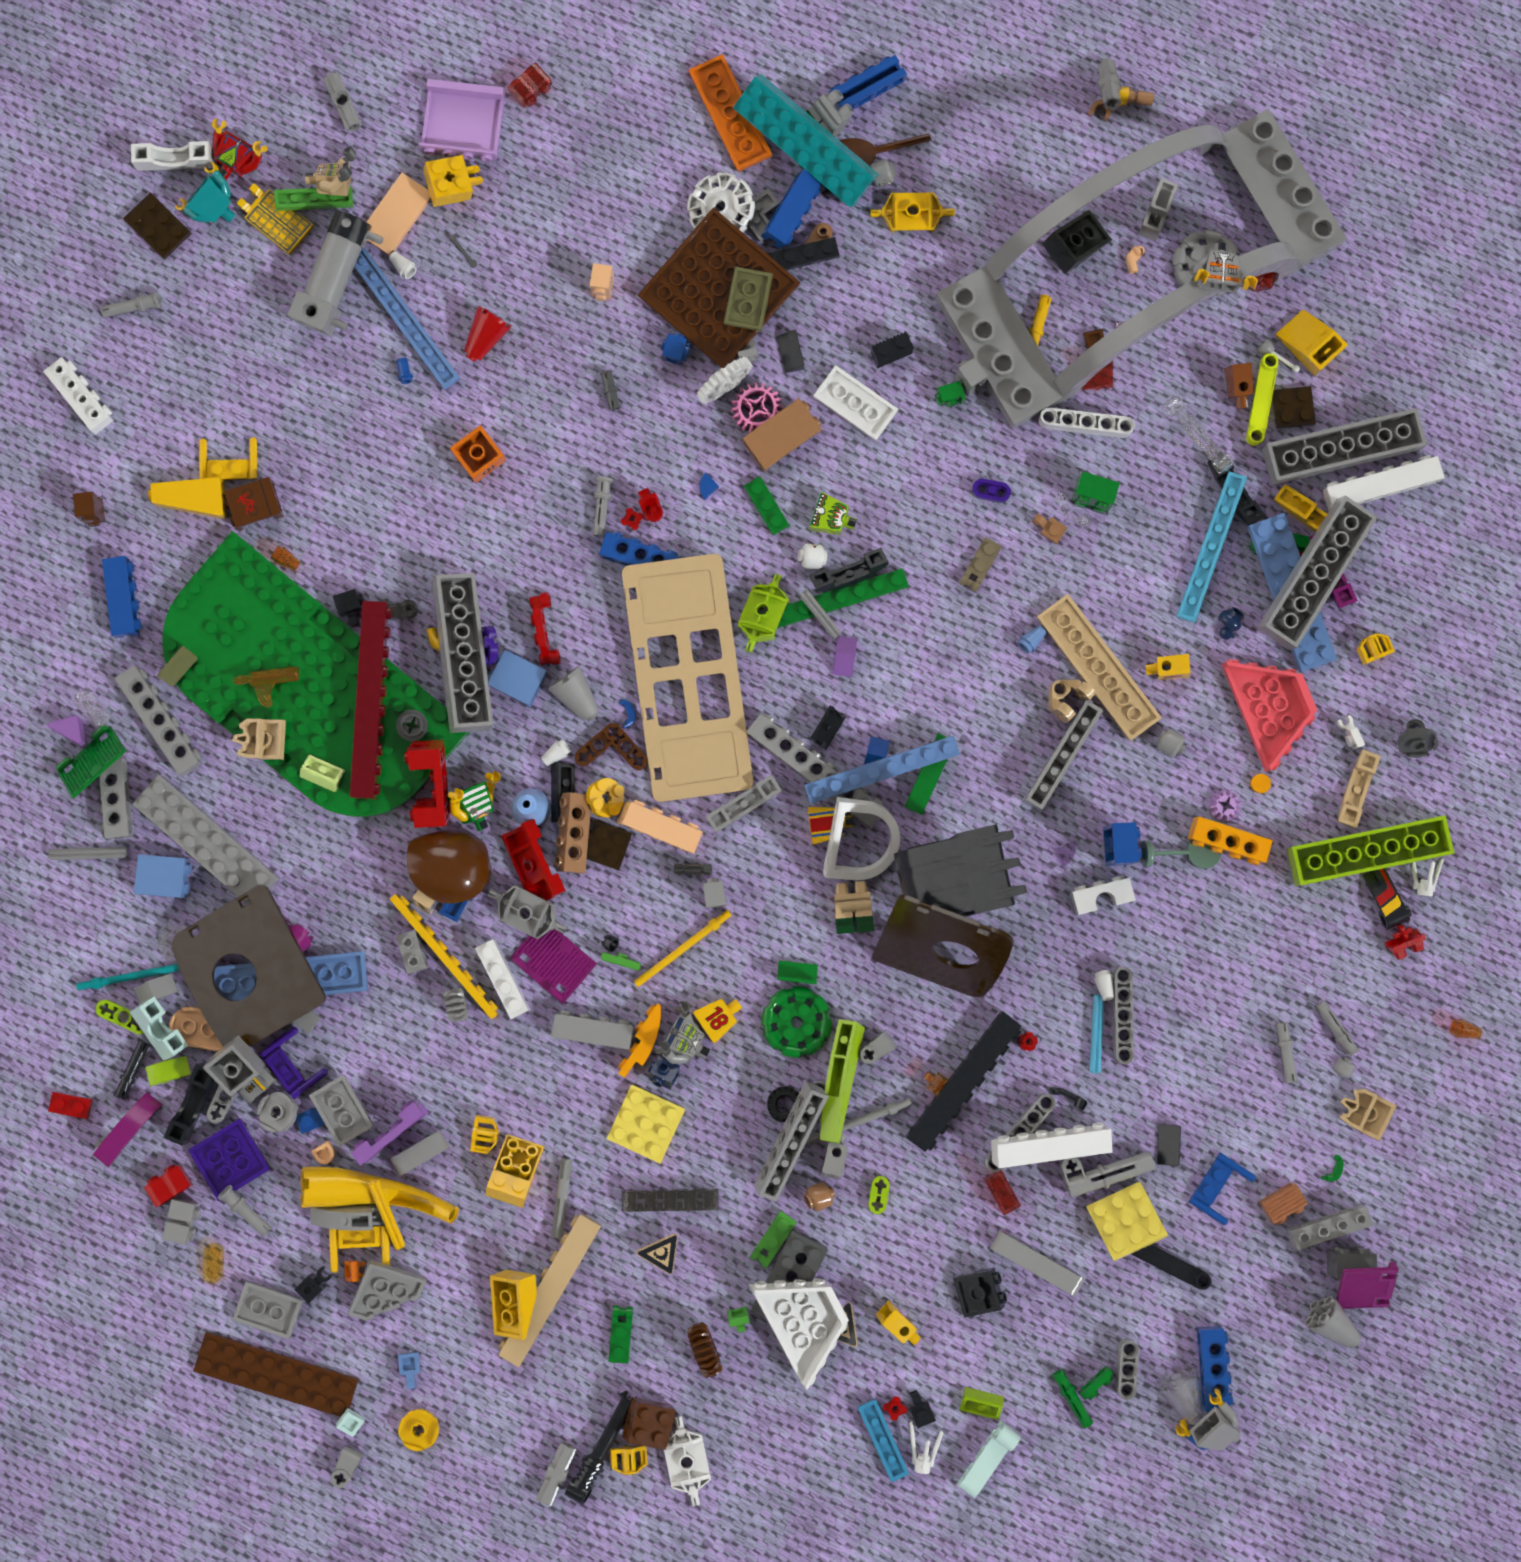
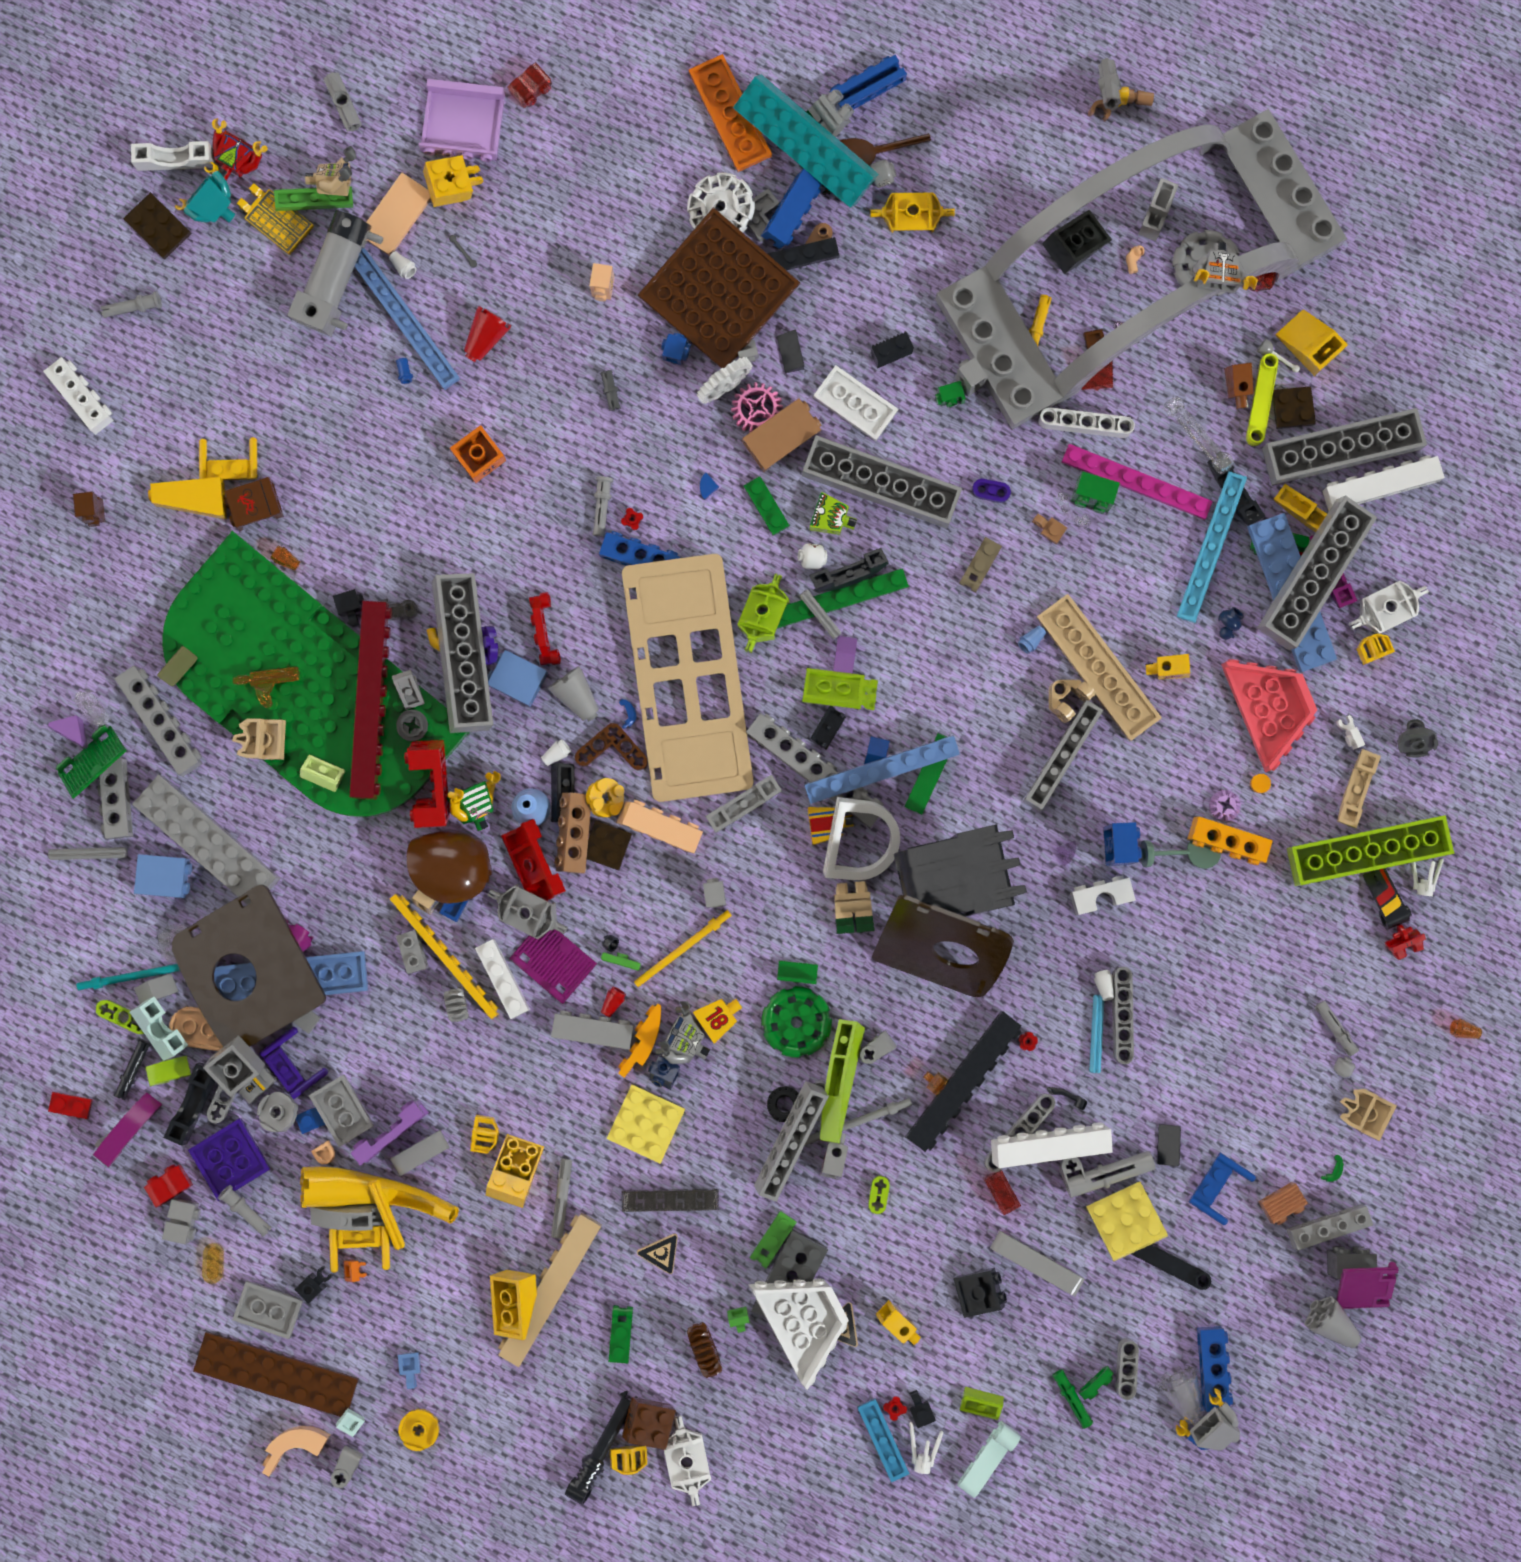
blue brick [102,556,142,638] -> none
light grey plate [348,1260,427,1321] -> none
light grey piece [536,1441,577,1506] -> none
red hips [638,488,664,522] -> none
dark grey axle [674,864,712,875] -> none
olive tile [724,266,773,332] -> none
medium nougat head [804,1182,835,1212] -> none
light grey head [1156,729,1186,758] -> none
light grey pin [1275,1022,1298,1083] -> none
none -> light nougat arch [262,1426,330,1477]
none -> light grey slope [392,670,425,710]
none -> red cone [600,986,626,1017]
none -> light grey brick [802,435,962,529]
none -> lime tile [802,668,878,710]
none -> dark pink plate [1061,444,1213,520]
none -> white plate [1349,581,1429,634]

